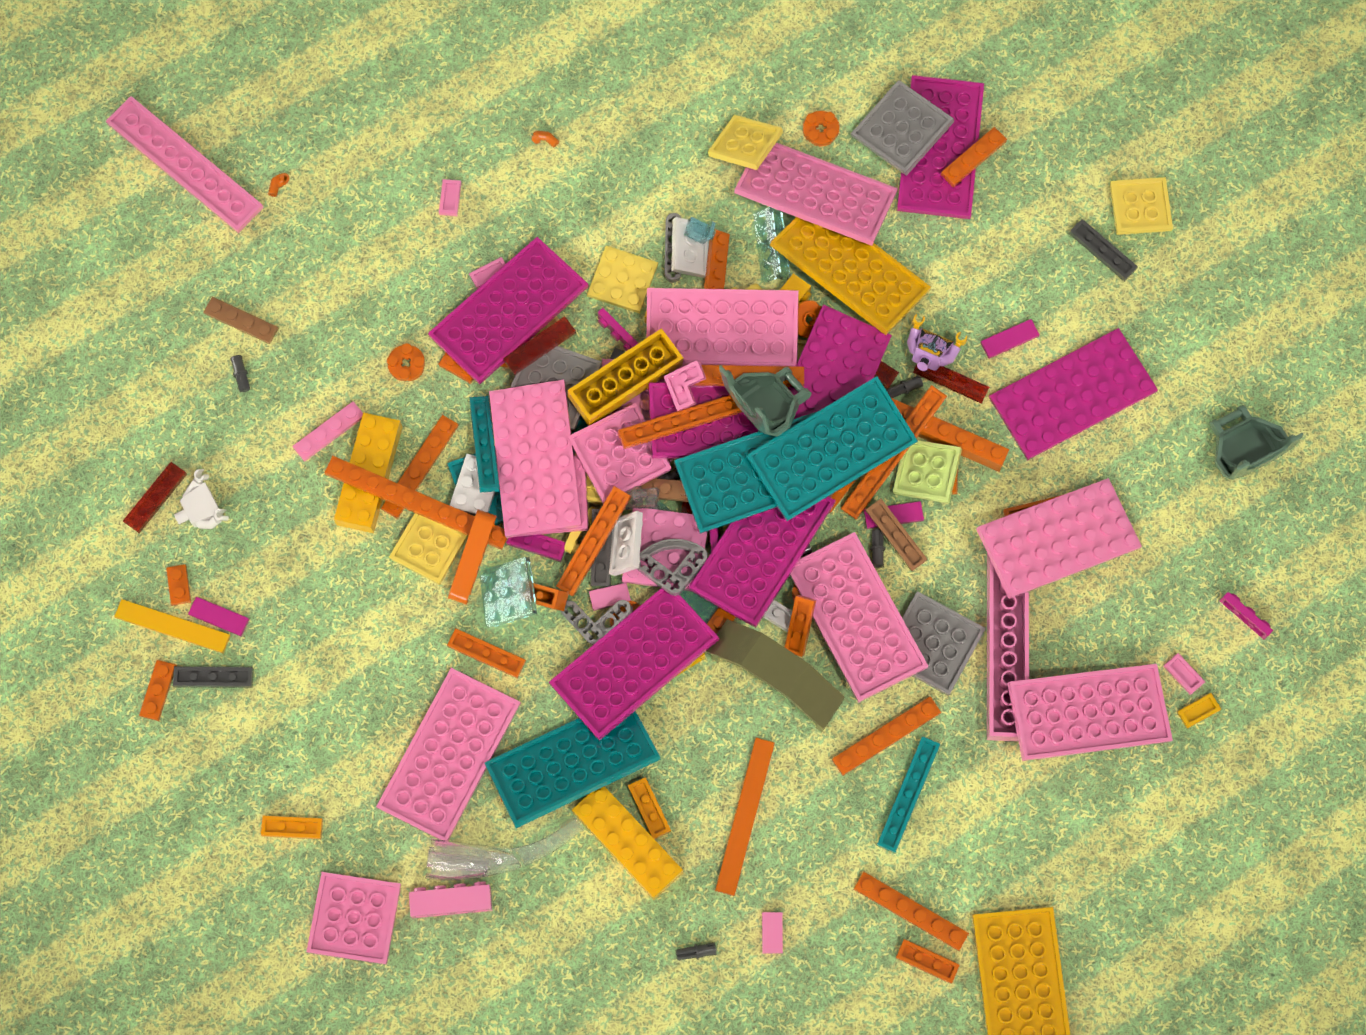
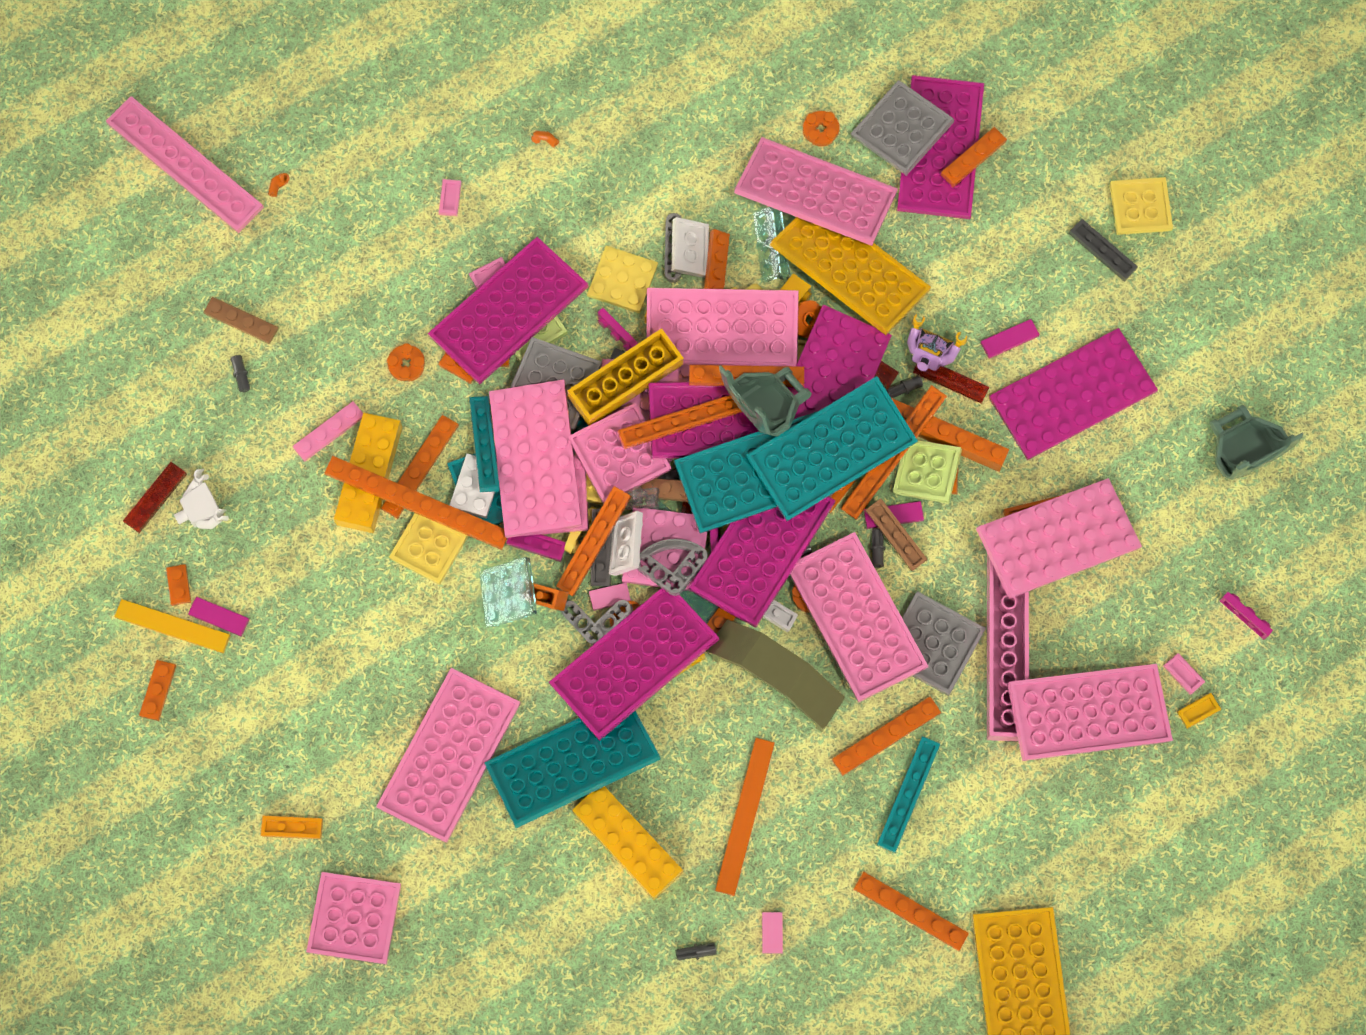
dark grey plate [173,666,254,688] -> none
bright pink brick [409,882,493,918] -> none
clear brick [426,815,584,881] -> none
orange plate [447,628,526,679] -> none
orange beam [448,509,497,605] -> none
clear red plate [503,316,576,375] -> none
light orange plate [628,777,671,839] -> none
bright pink plate [664,360,707,411] -> none
clear light blue bracket [684,217,716,244] -> none
light yellow plate [708,115,783,170] -> none
orange plate [785,595,816,657] -> none
orange plate [896,939,960,984] -> none

